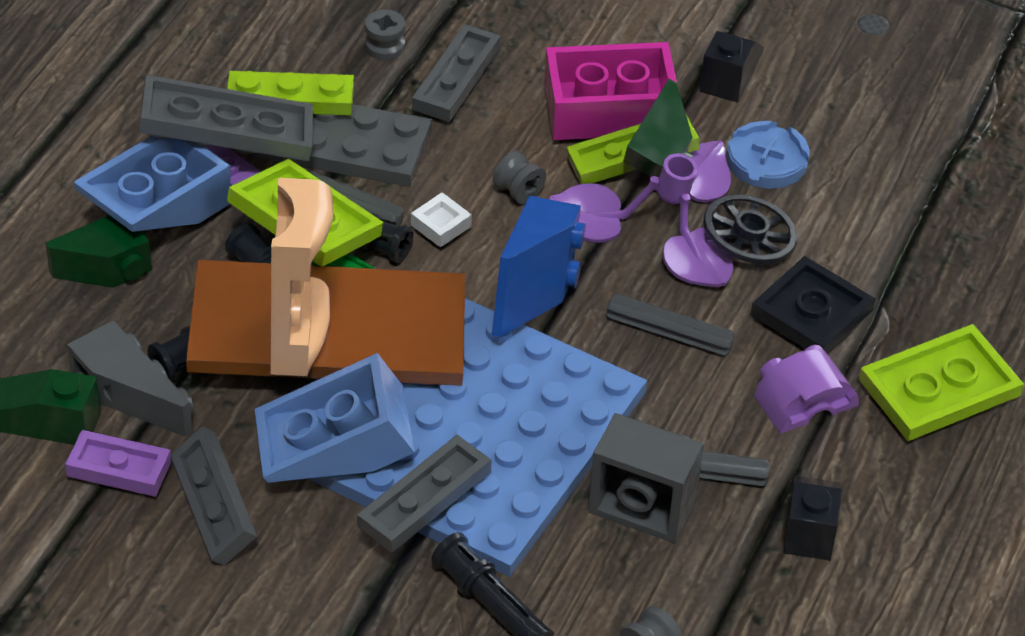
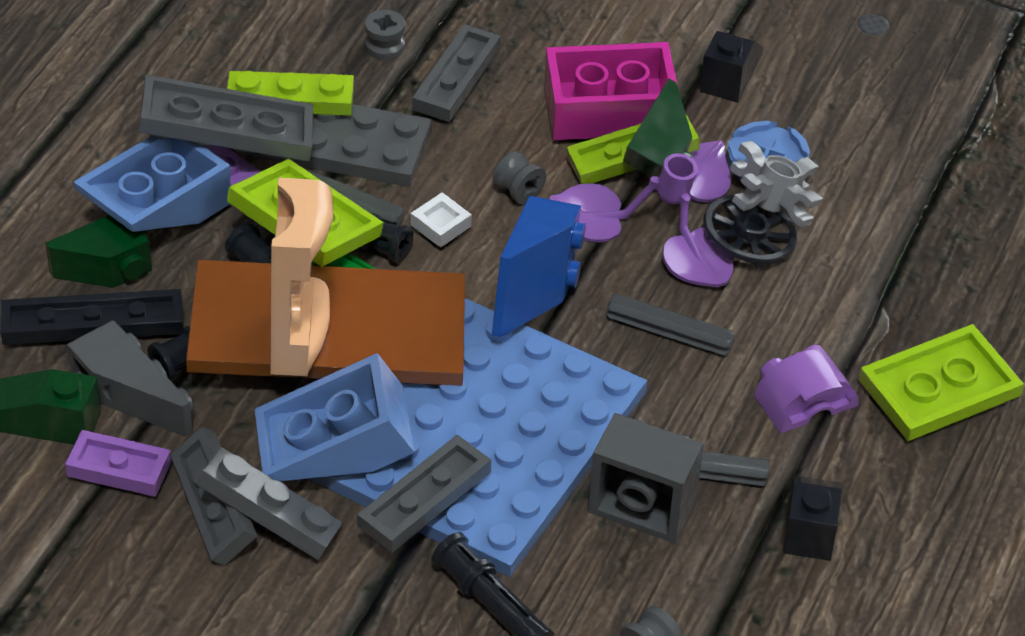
black plate [751,256,876,354] -> none
none -> black plate [1,289,183,345]
none -> dark grey plate [196,447,342,560]
none -> light grey pin [730,140,823,228]

